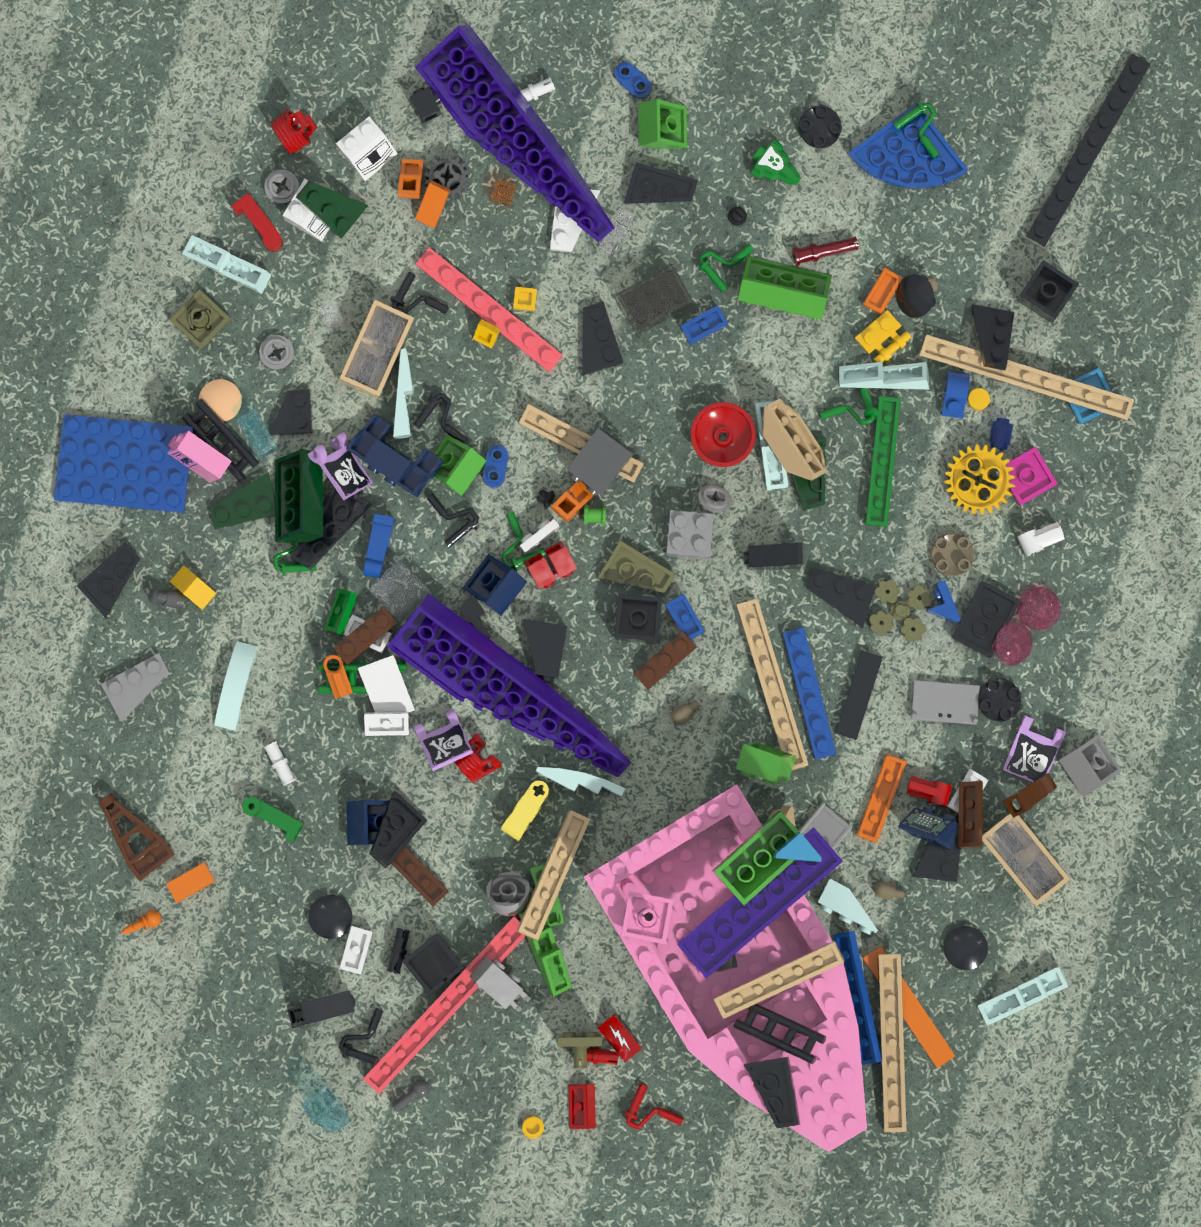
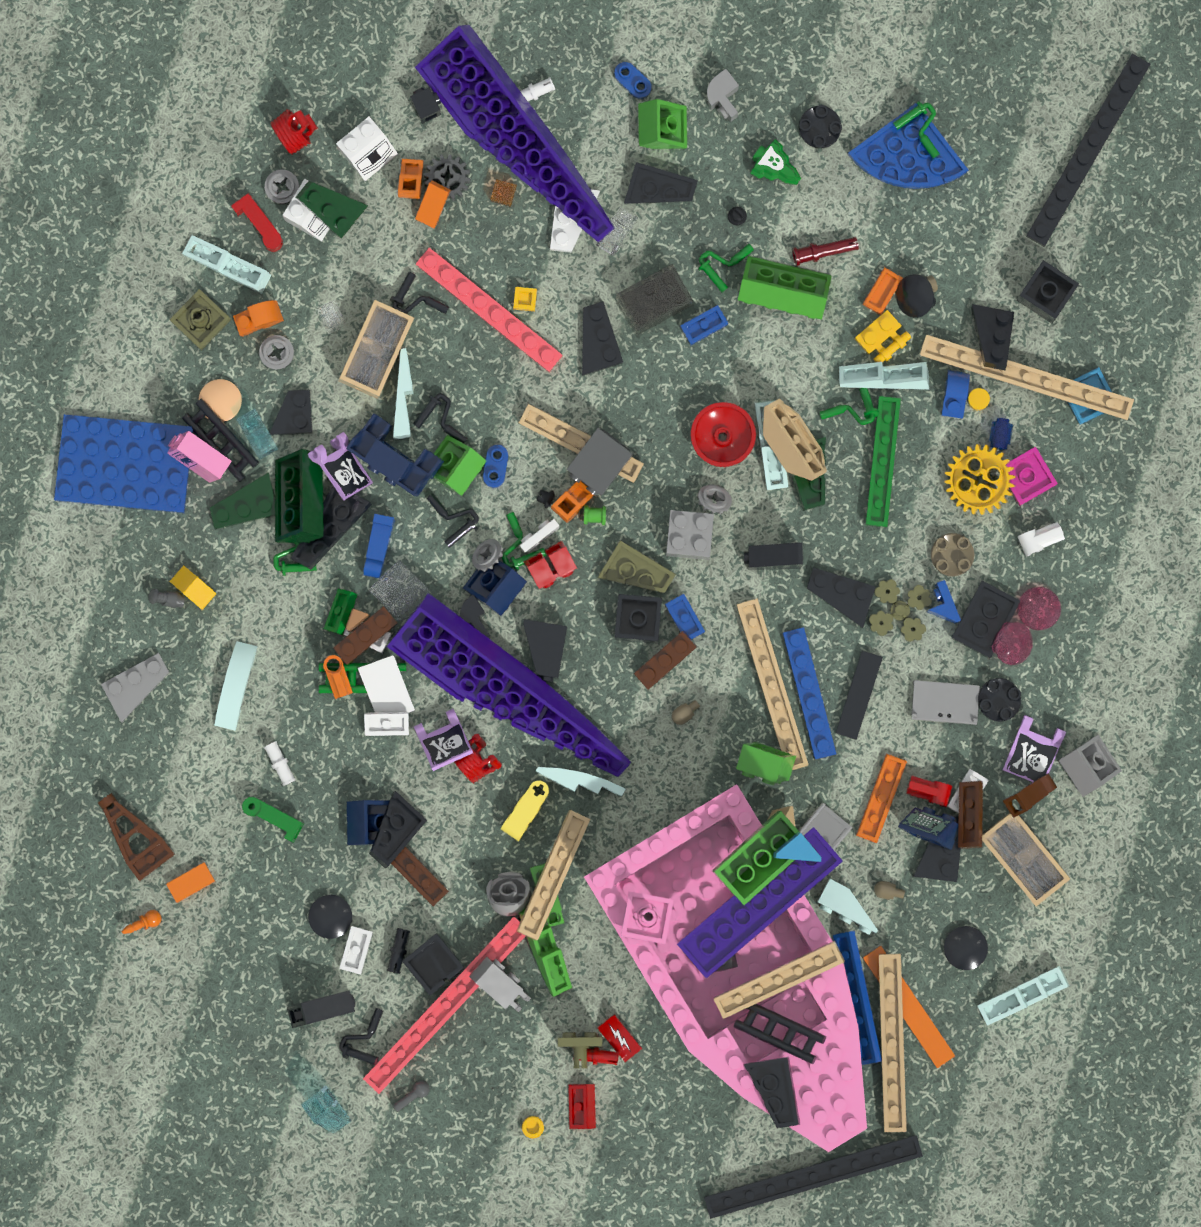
black wing [77,542,140,618] -> none
yellow plate [473,319,501,349] -> none
red piece [623,1083,684,1130] -> none
none -> orange brick [233,300,284,336]
none -> medium nougat slope [346,609,370,632]
none -> light grey gear [472,539,503,572]
none -> black plate [704,1135,923,1219]
none -> light grey brick [706,69,739,122]

